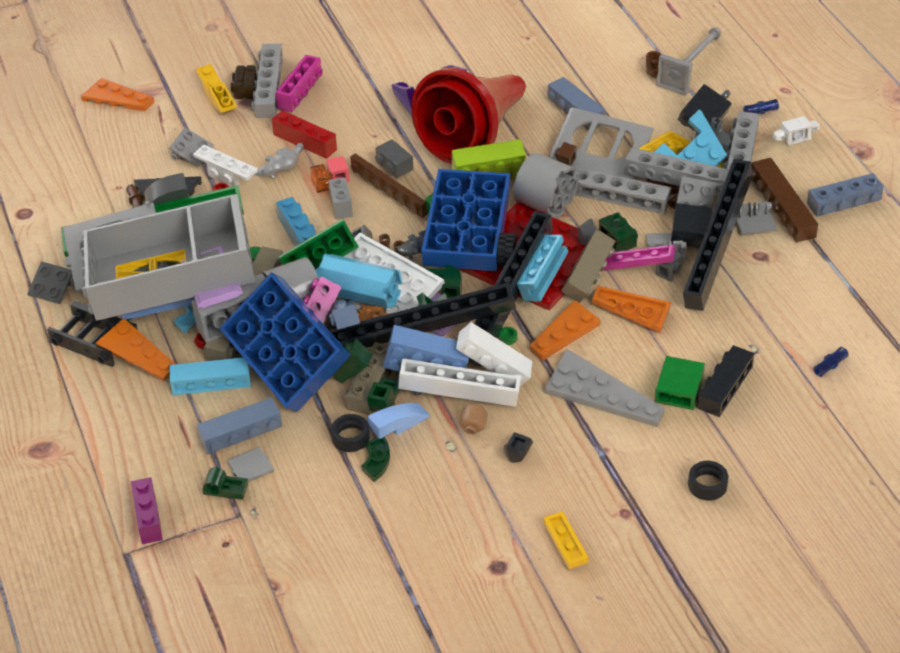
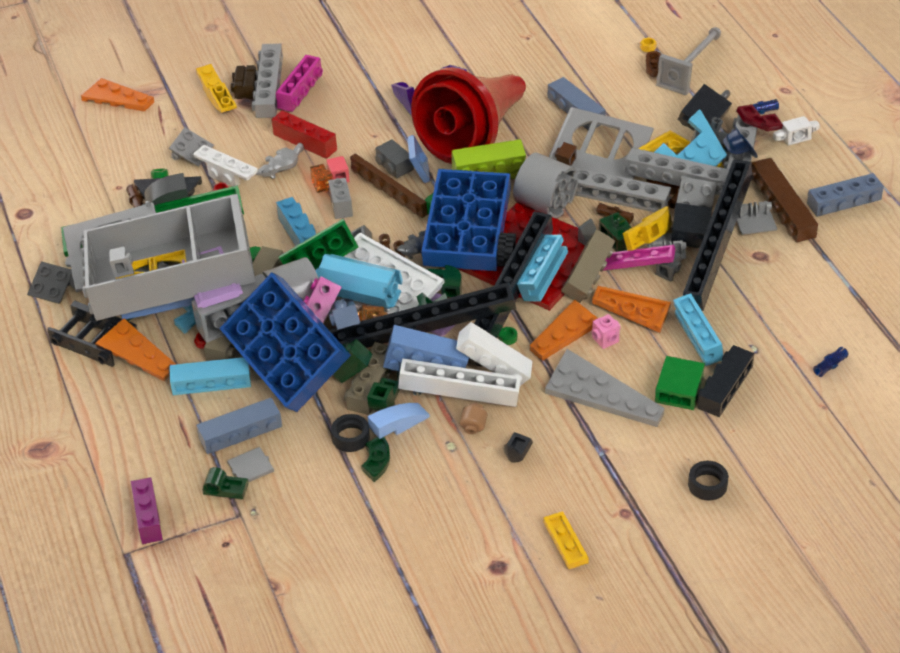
none -> light grey brick [109,246,134,278]
none -> green tile [151,168,169,179]
none -> medium blue plate [408,135,430,183]
none -> bright pink brick [592,314,620,349]
none -> reddish brown pin [596,203,634,224]
none -> yellow slope [623,206,673,250]
none -> yellow tile [640,37,657,52]
none -> medium azure brick [673,293,723,366]
none -> dark blue piece [723,125,758,158]
none -> dark red tile [736,104,783,132]

